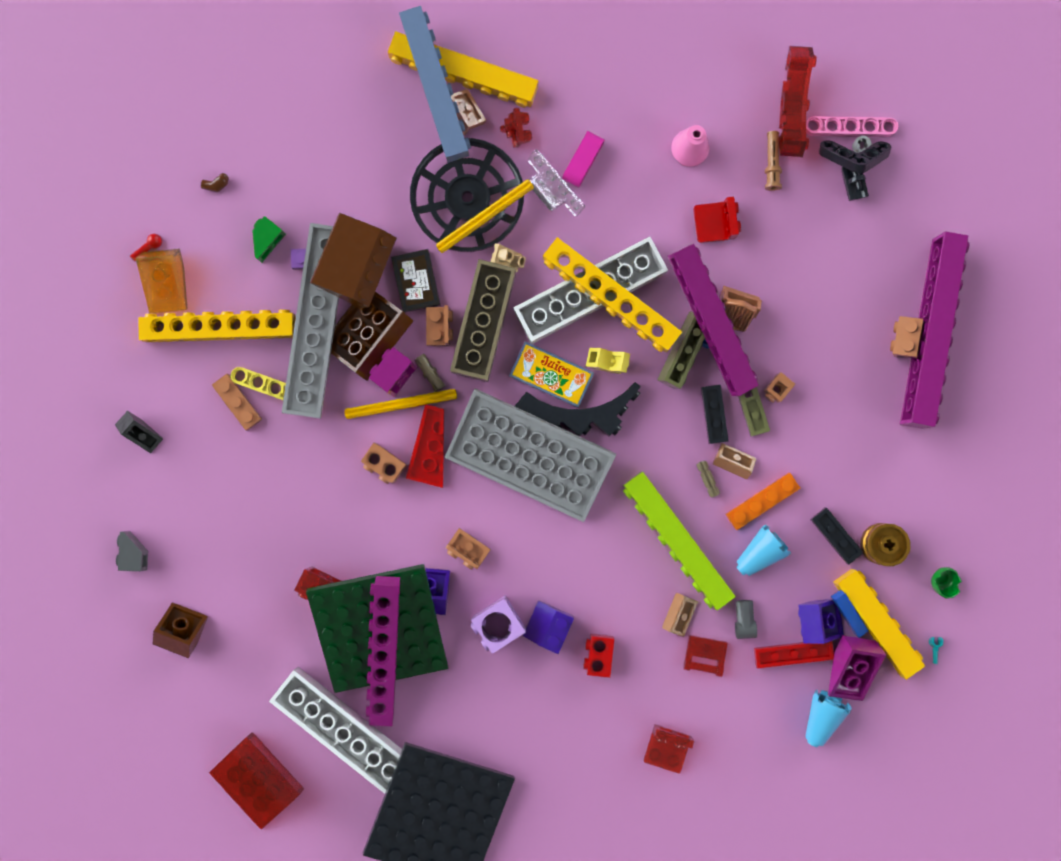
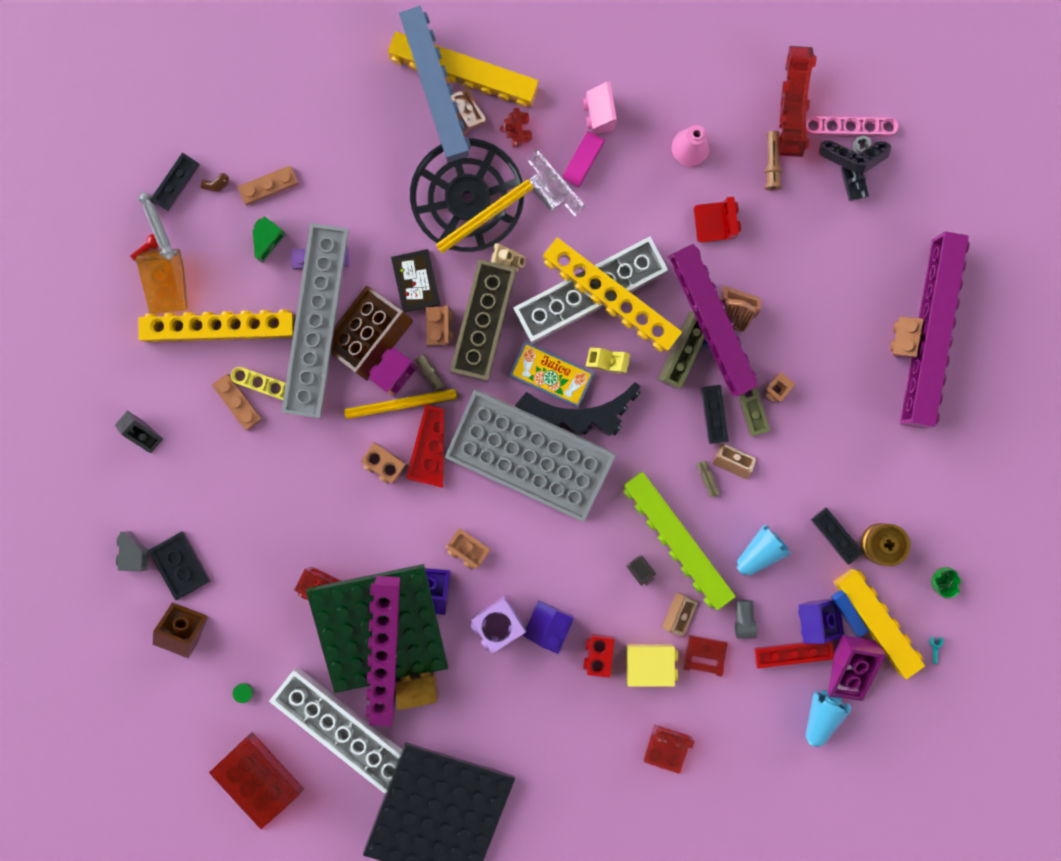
reddish brown slope [310,213,397,308] -> none
orange plate [725,472,801,530] -> none
none -> light grey wheel [137,191,176,261]
none -> black tile [148,531,211,601]
none -> black plate [151,152,200,211]
none -> green tile [233,683,253,703]
none -> nougat plate [238,165,299,206]
none -> pearl gold slope [395,671,440,710]
none -> bright pink slope [583,82,617,134]
none -> clear smoke brick [626,554,656,586]
none -> light yellow brick [626,644,678,686]

